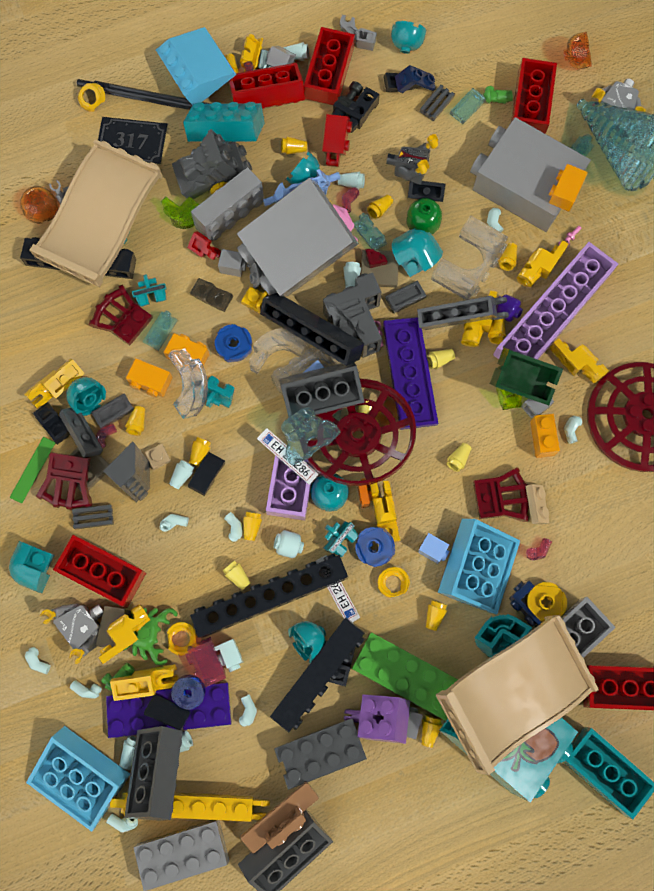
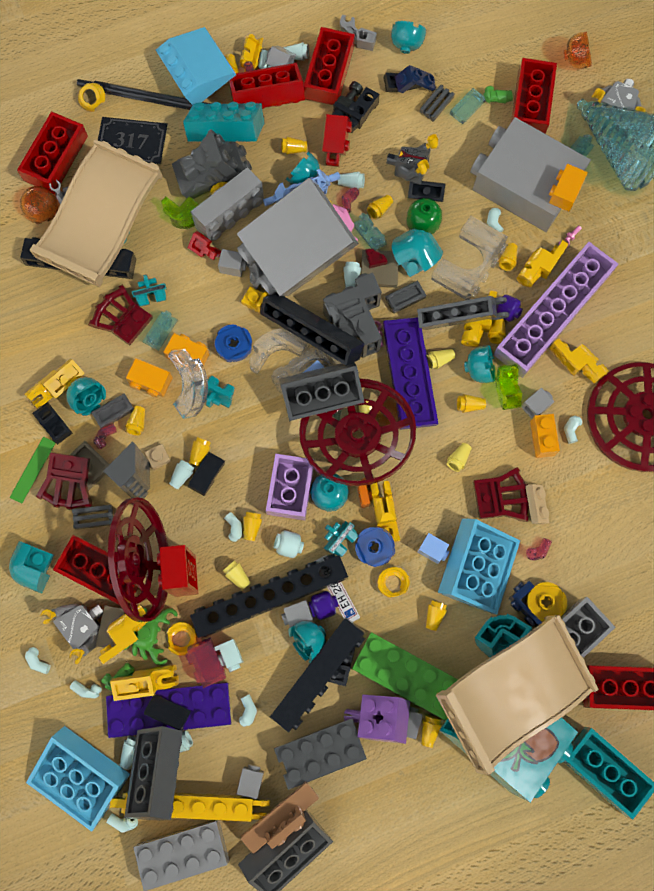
dark grey plate [59,408,103,458] -> none
light aqua arm [160,514,189,532] -> none
clear blue piece [171,675,206,710] -> none
clear smoke slope [190,278,233,312] -> none
white sticker [257,428,319,484] -> none
clear light blue piece [281,407,341,465] -> none
dark green piece [490,347,563,406] -> none
none -> red brick [17,111,88,194]
none -> dark red dish [108,497,168,622]
none -> red brick [157,545,199,597]
none -> light grey brick [237,764,264,799]
none -> light grey brick [281,600,313,627]
none -> dark purple head [308,591,339,620]
none -> yellow cone [457,394,486,413]
none -> teal cylinder [464,345,495,383]

